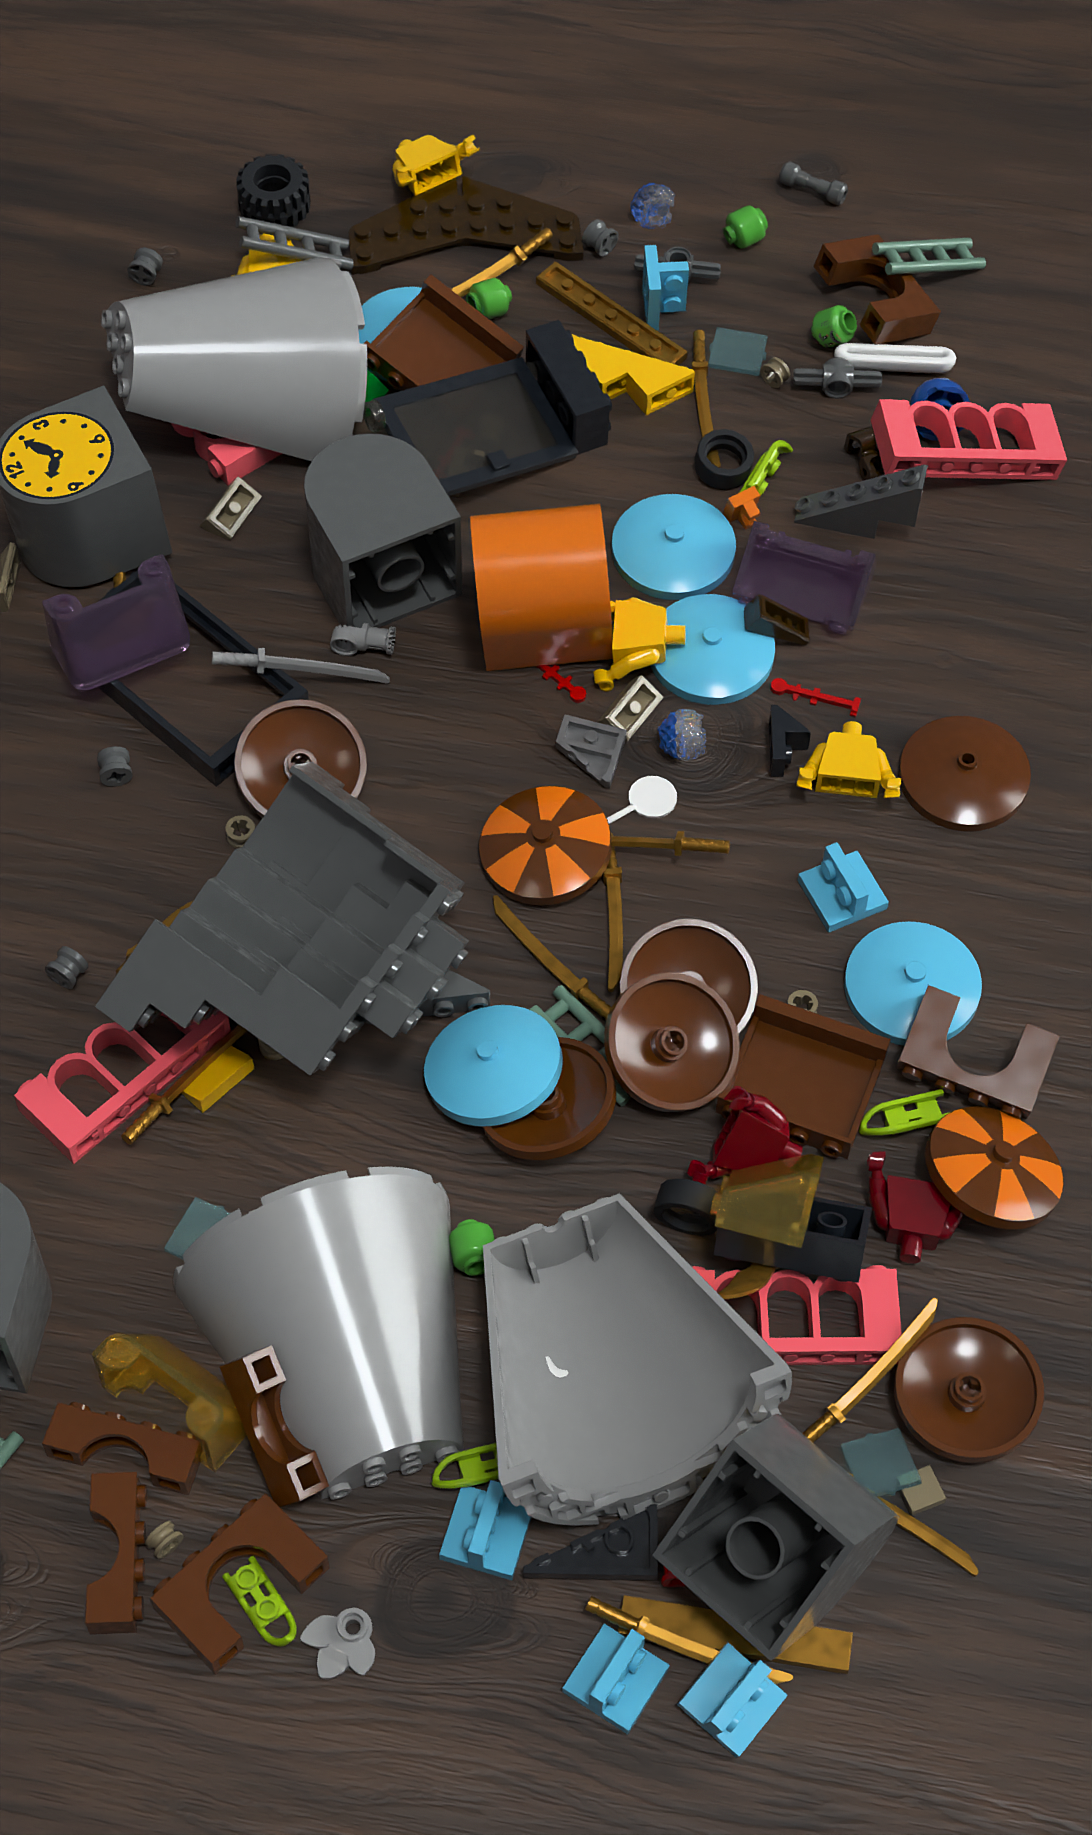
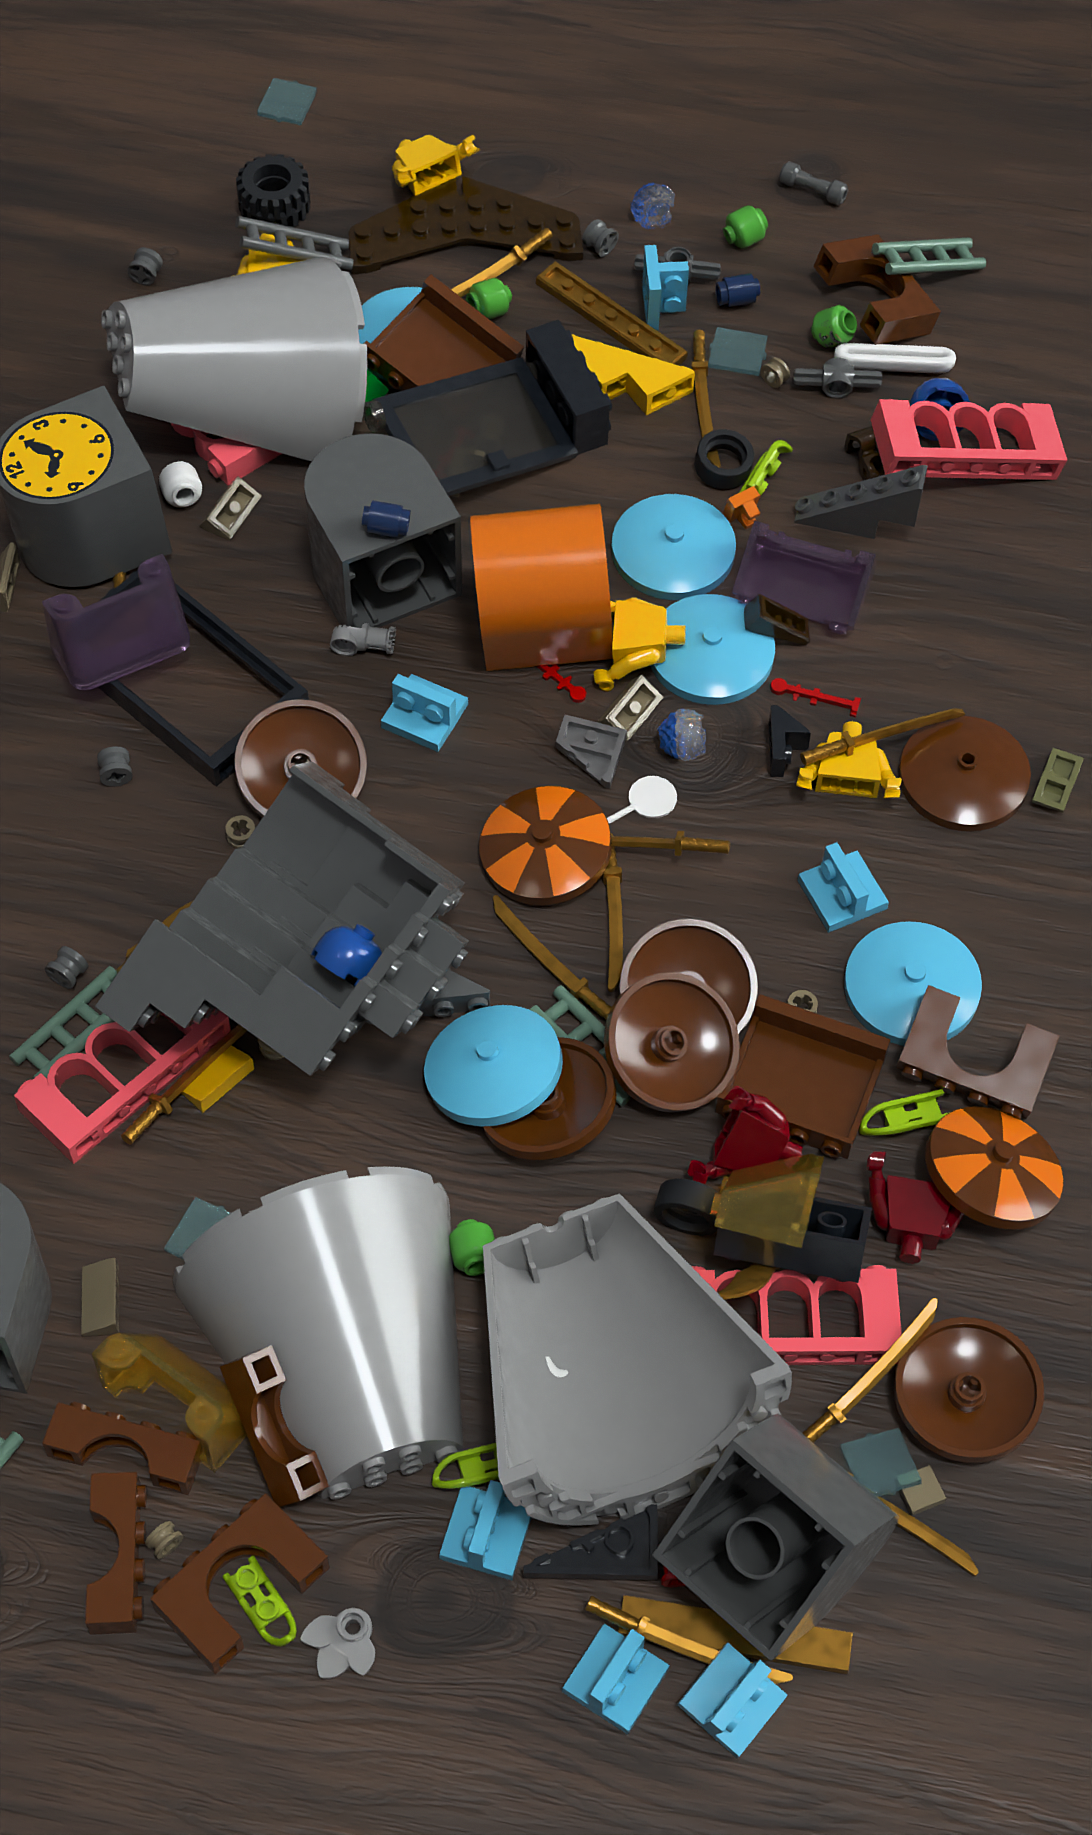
light grey sword [212,648,390,683] -> none
none -> sand green bar [9,966,118,1079]
none -> dark tan slope [81,1258,119,1336]
none -> white head [159,461,202,508]
none -> clear light blue piece [257,78,317,125]
none -> blue cylinder [311,924,382,985]
none -> dark blue brick [362,500,411,538]
none -> medium azure bracket [381,674,468,752]
none -> dark blue brick [715,273,760,307]
none -> pearl gold sword [800,708,965,765]
none -> olive slope [1032,747,1084,813]

